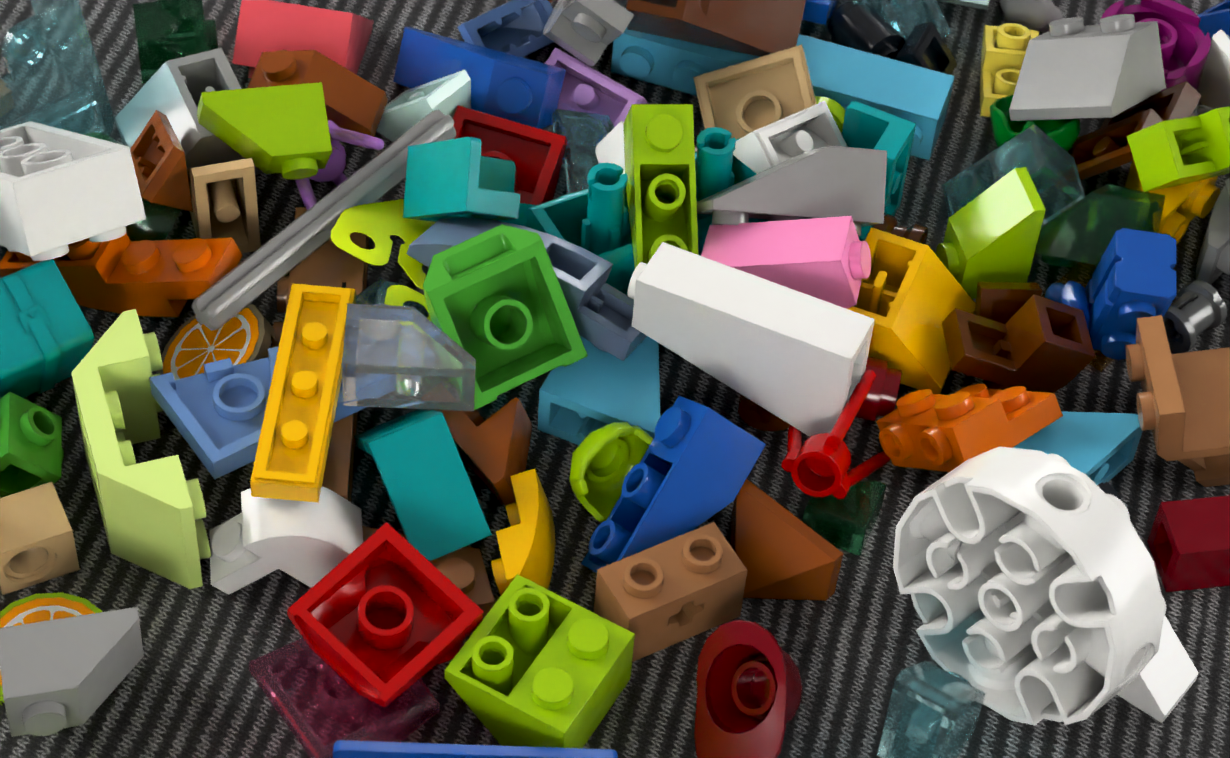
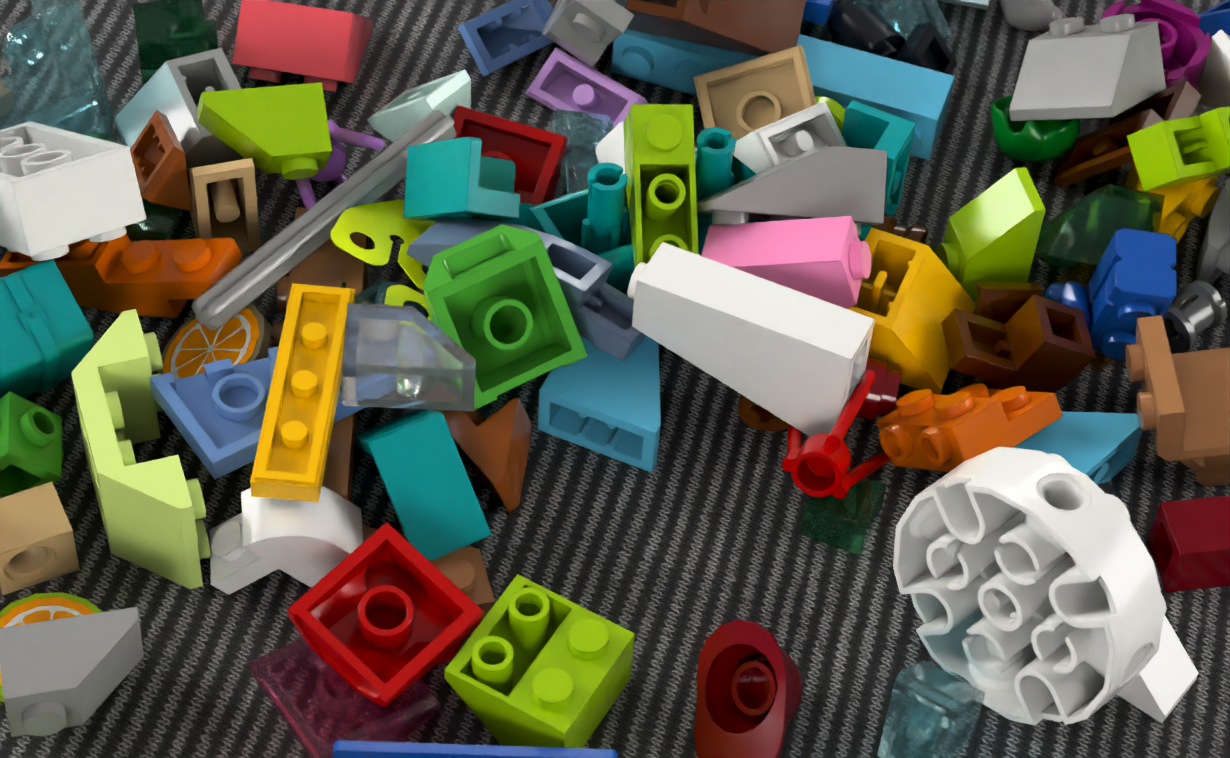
dark orange slope [247,50,388,137] -> none
blue slope [393,27,566,129] -> none
yellow slope [491,468,555,595] -> none
lime hair [569,422,653,523] -> none
blue slope [581,396,766,573] -> none
medium nougat brick [594,522,747,662] -> none
dark orange slope [730,479,844,601] -> none
clear light blue slope [942,124,1086,226] -> none
light yellow slope [980,23,1039,117] -> none

